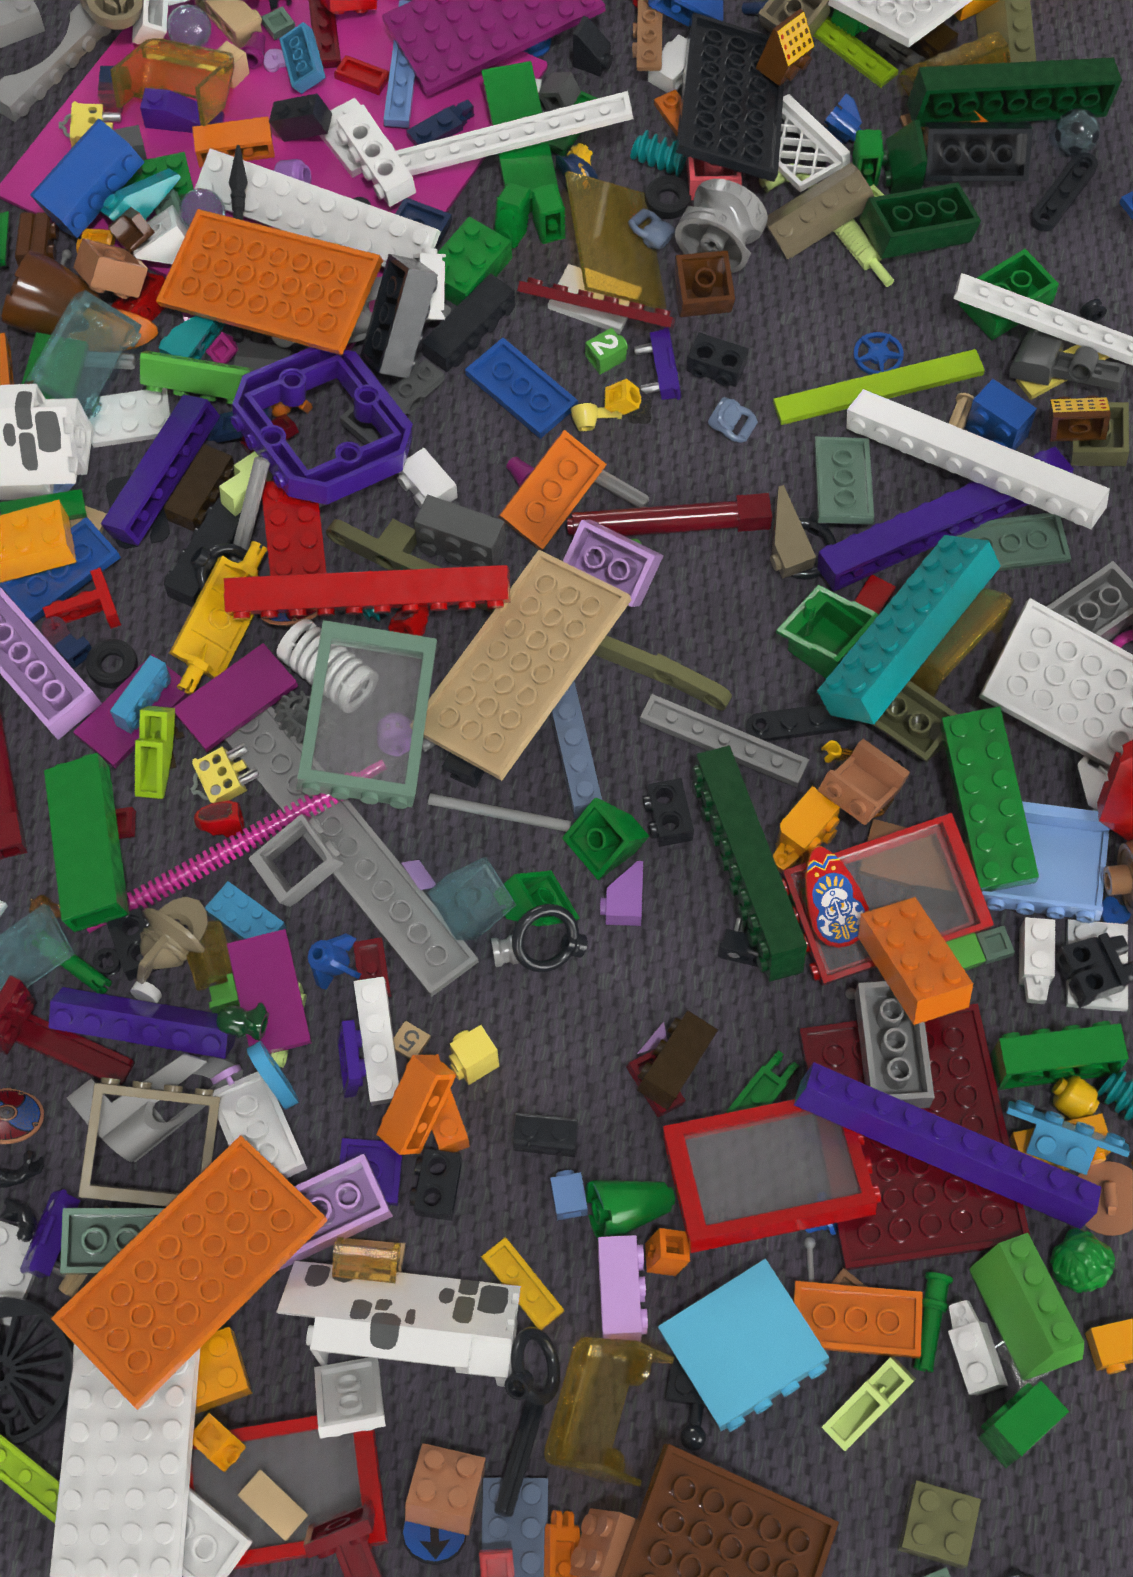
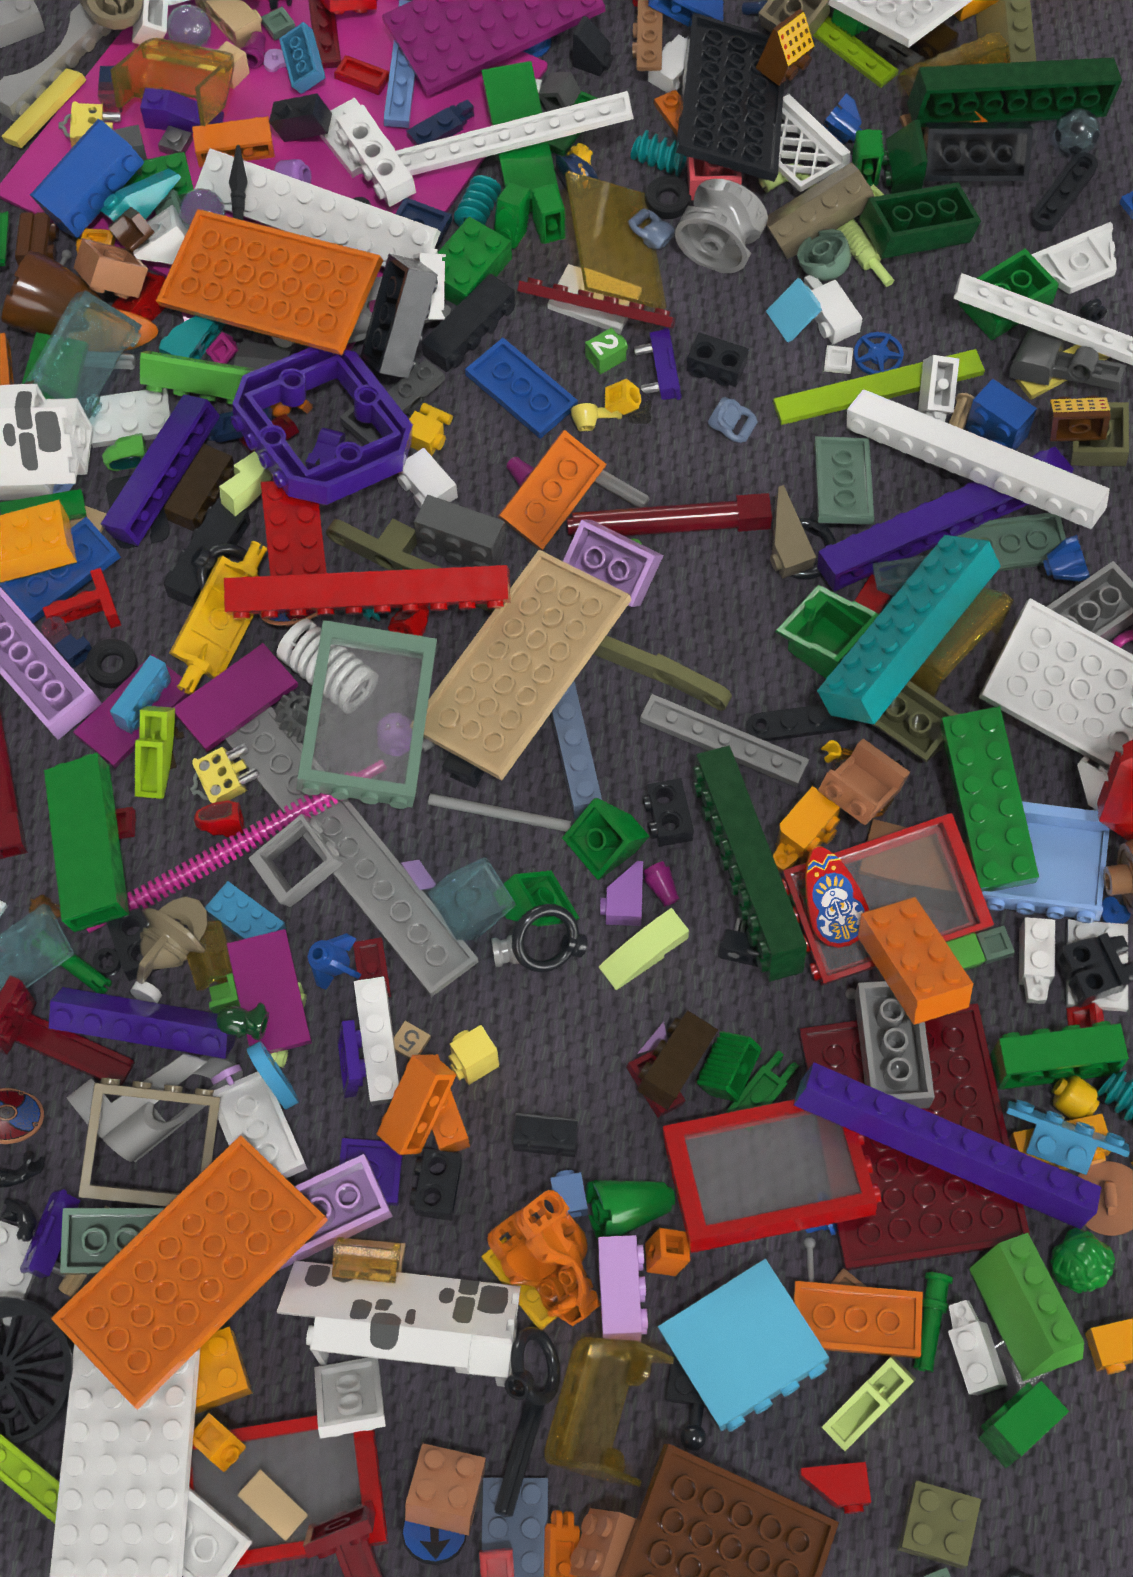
light grey axle [230,457,270,562] -> none
reddish brown slope [675,250,735,317] -> none
none -> light yellow tile [1,68,86,148]
none -> bright green rock [102,433,147,471]
none -> flat silver plate [158,126,193,154]
none -> dark purple leg [305,427,345,470]
none -> yellow brick [409,403,453,456]
none -> teal piece [454,175,502,227]
none -> orange animal [487,1190,601,1326]
none -> yellowish green slope [599,908,689,990]
none -> magenta cone [643,861,680,907]
none -> green brick [697,1031,762,1103]
none -> medium azure piece [766,278,822,342]
none -> sand green cylinder [797,229,852,282]
none -> red slope [798,1462,871,1514]
none -> white hinge [804,275,862,345]
none -> white tile [824,345,853,374]
none -> clear light blue slope [872,555,928,596]
none -> white hinge [918,355,959,422]
none -> white wing [1031,222,1117,294]
none -> blue brick [1043,535,1090,581]
none -> red slope [1066,1002,1104,1028]

